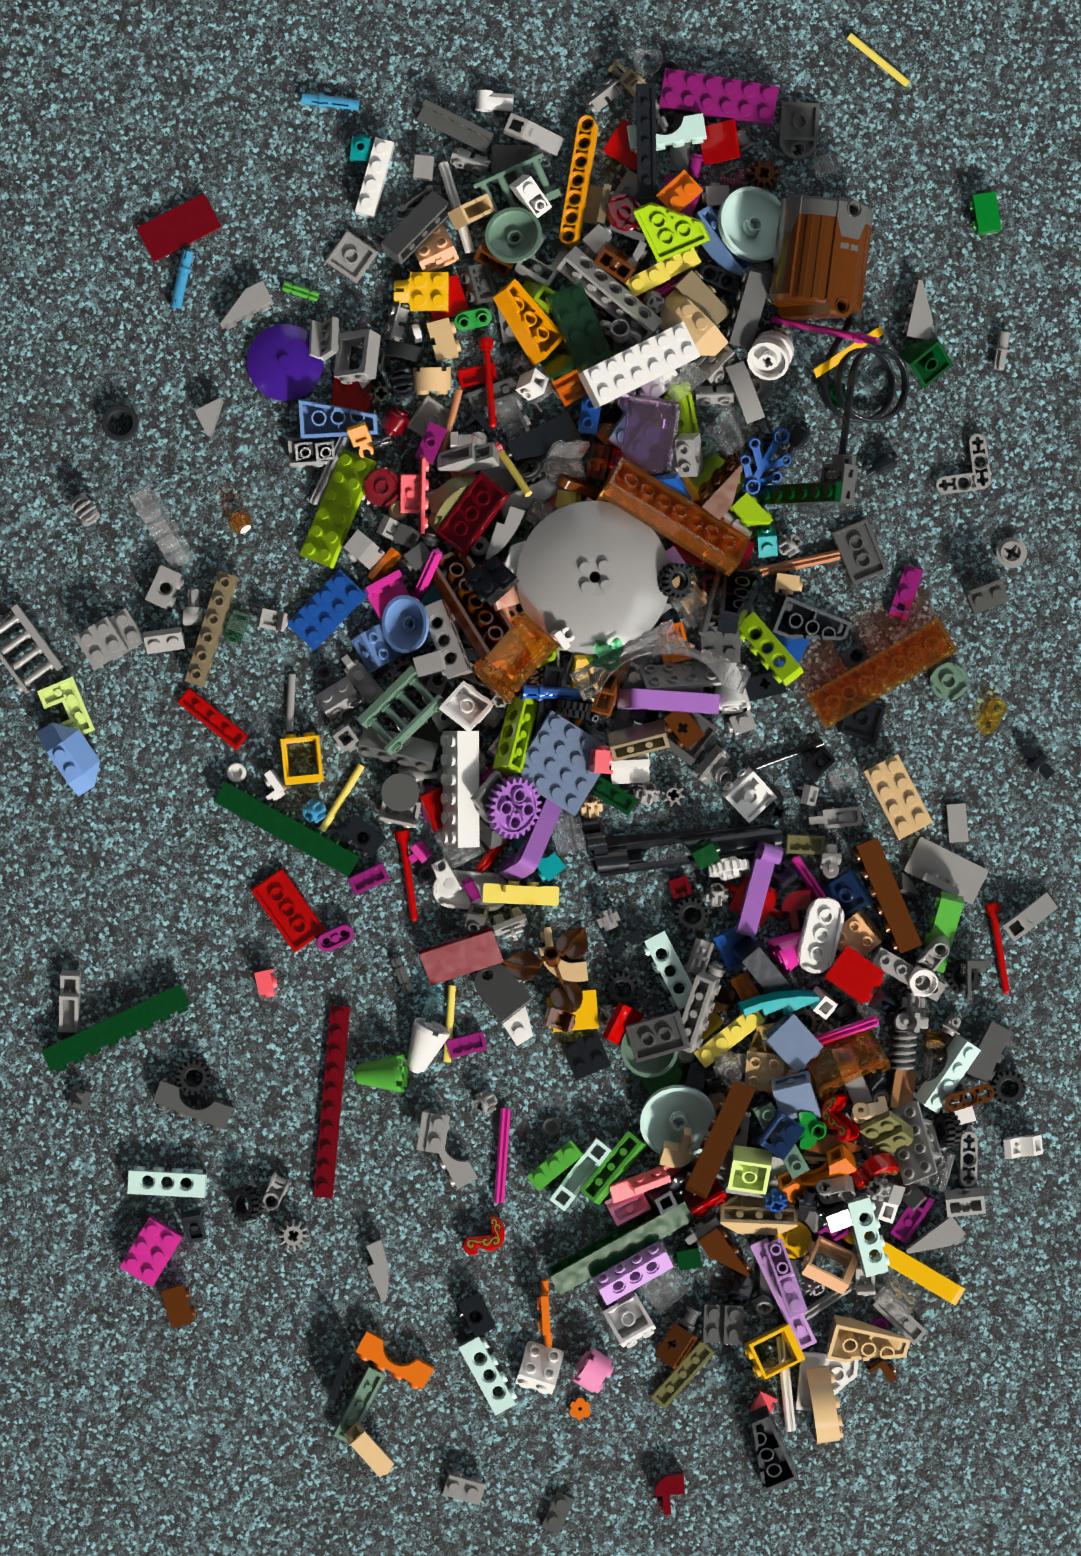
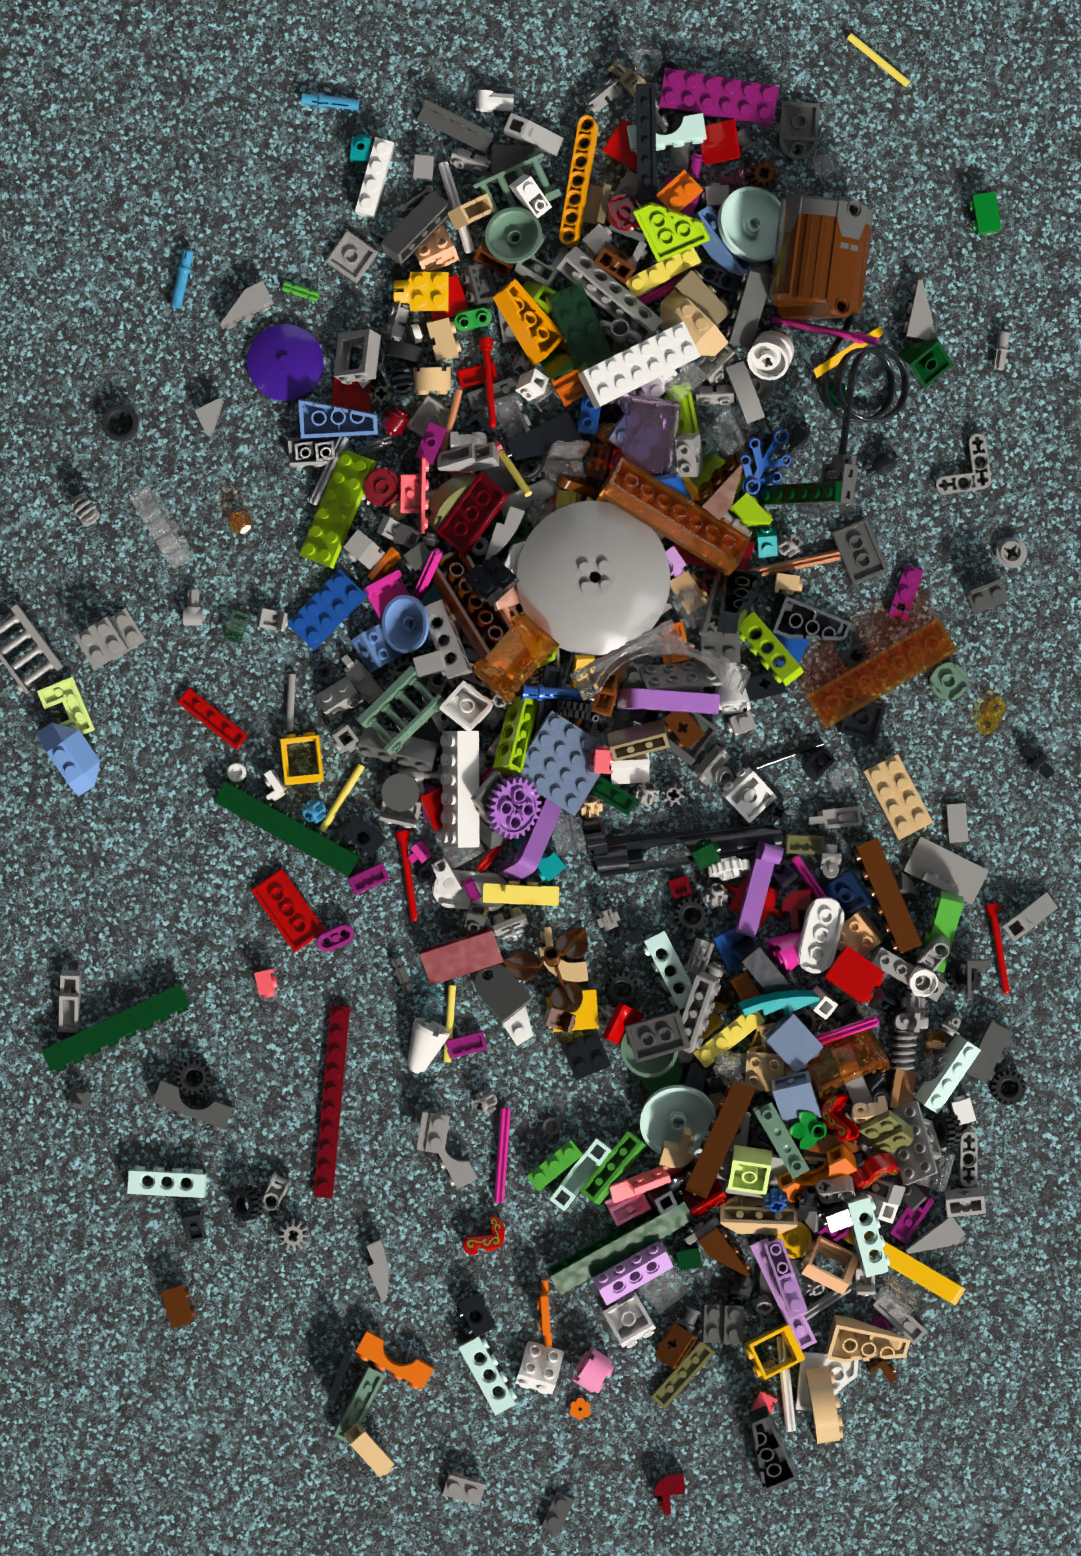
dark pink brick [120,1215,184,1287] -> none
dark red tile [136,193,222,263] -> none
light grey bracket [143,627,185,654] -> none
light grey brick [145,565,184,610] -> none
dark tan brick [185,571,239,688] -> none
light grey bracket [309,316,340,361] -> none
light orange plate [347,422,374,458] -> none
bright green cone [353,1054,408,1093] -> none
white tile [549,627,575,651] -> none
clear green plate [587,637,624,671] -> none
light grey wheel [643,290,665,313] -> none
black tyre [657,563,695,598] -> none
dark blue plate [755,1109,806,1161] -> none
light grey tile [795,784,819,806] -> none
light grey gear [866,1177,892,1202] -> none
reddish brown beam [942,1084,994,1112] -> none
white brick [1002,1135,1043,1159] -> none

